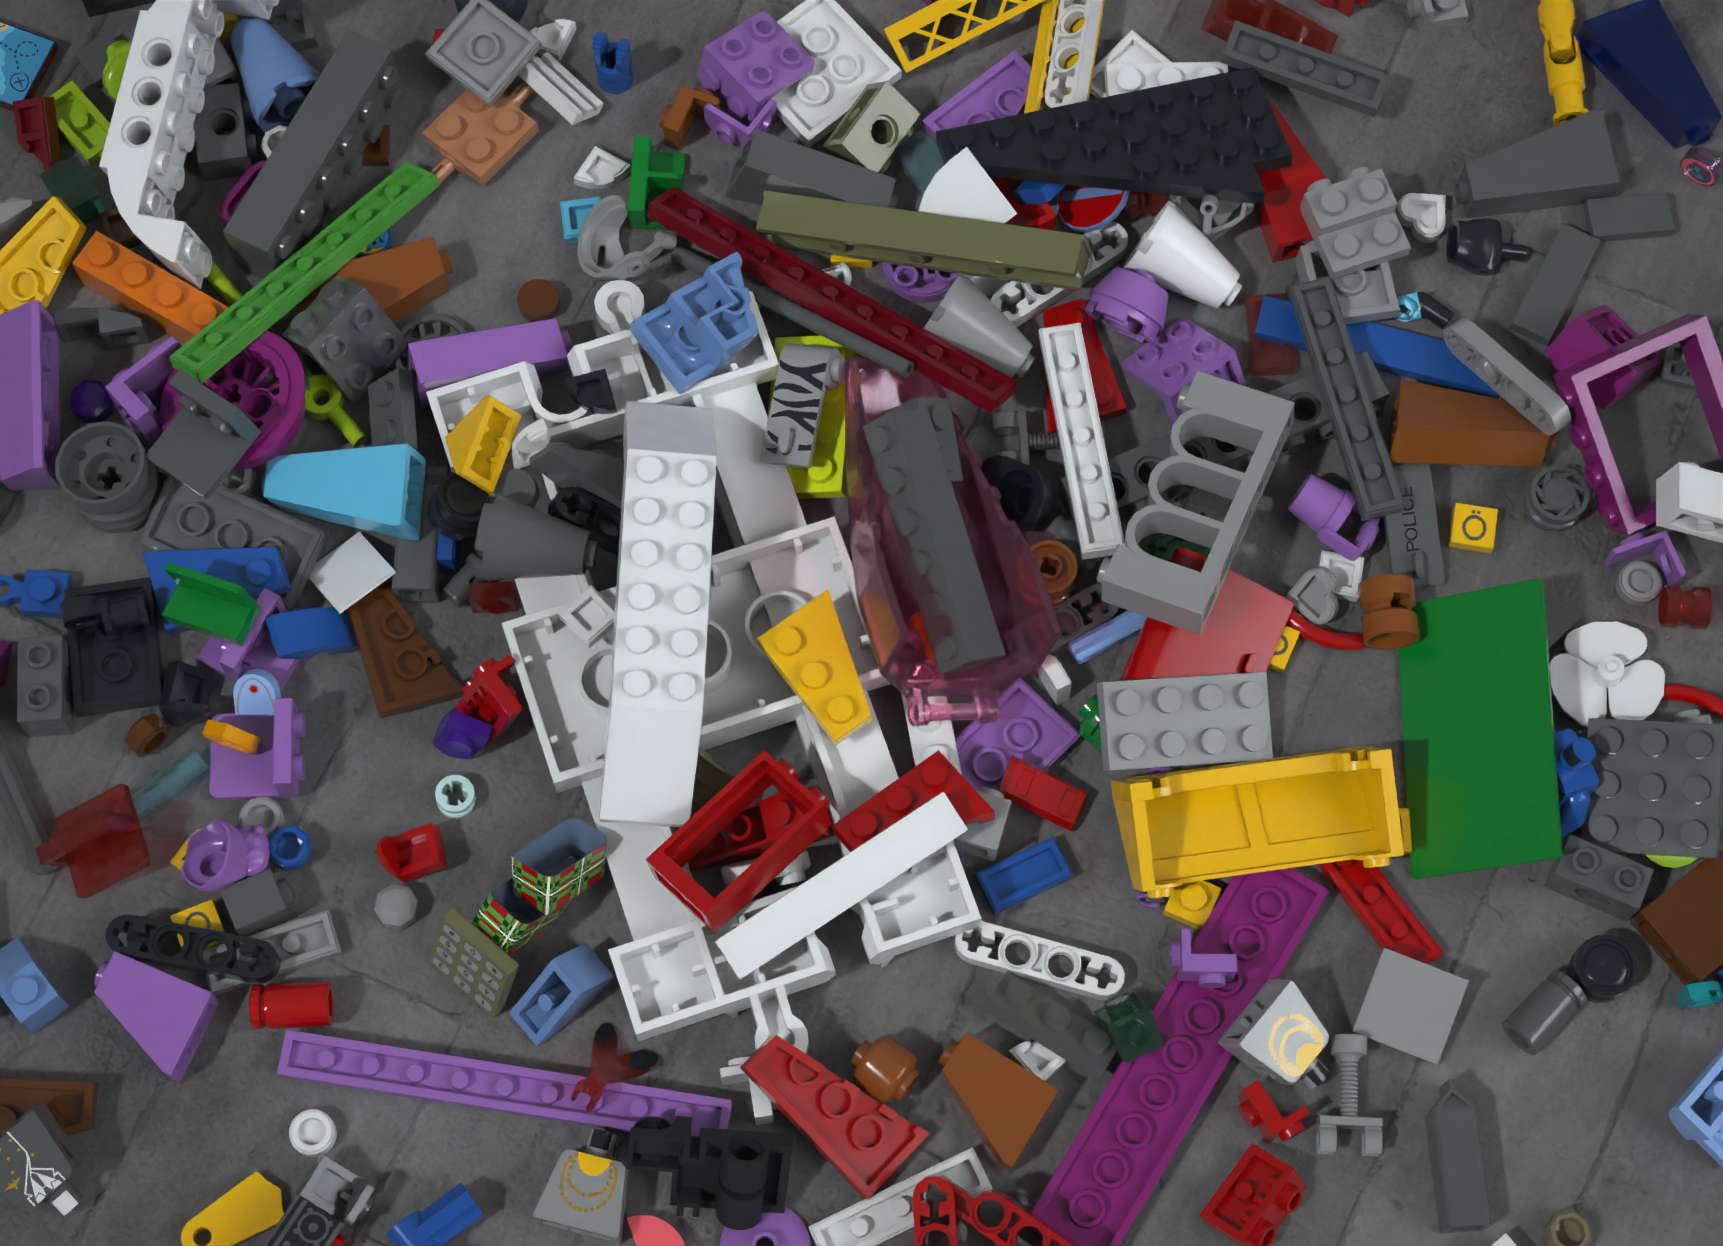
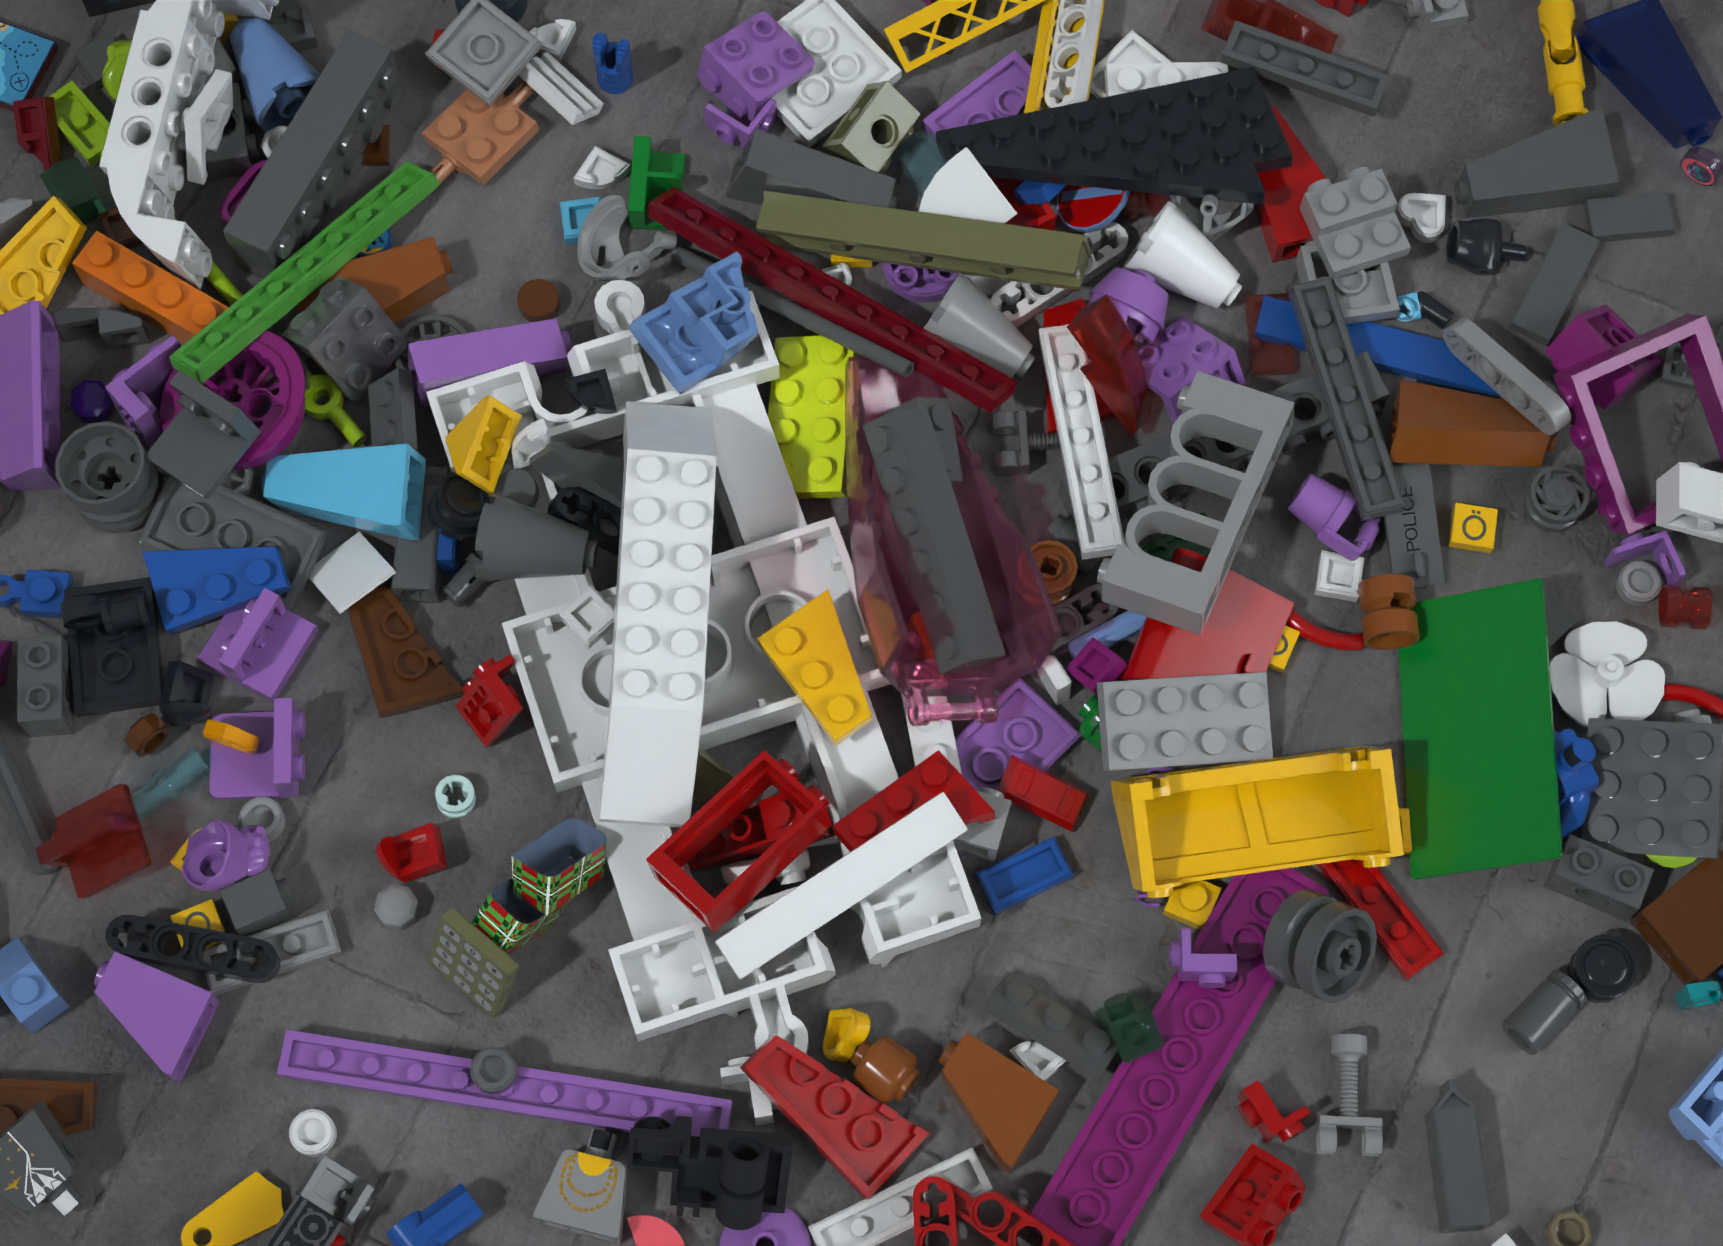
green panel [162,562,261,646] -> none
light blue tile [233,669,281,715] -> none
red piece [249,981,334,1030] -> none
blue slope [265,607,358,660] -> none
blue tile [268,825,313,871] -> none
dark purple plate [433,708,492,759] -> none
clear red tile [468,581,517,614] -> none
medium blue slope [509,943,614,1046] -> none
clear red piece [571,1023,659,1112] -> none
dark orange bracket [659,85,721,150] -> none
light grey door [760,343,847,468] -> none
white beam [954,921,1125,1000] -> none
black piece [970,455,1061,534] -> none
torso [1218,979,1329,1089] -> none
light grey tile [1285,566,1339,624] -> none
light grey tile [1351,947,1469,1065] -> none
none -> white wing [180,69,233,185]
none -> flat silver tile [470,1046,517,1095]
none -> yellow tile [823,1008,871,1064]
none -> magenta tile [1064,637,1128,697]
none -> clear red slope [1067,294,1151,435]
none -> dark grey wheel [1263,889,1377,1003]

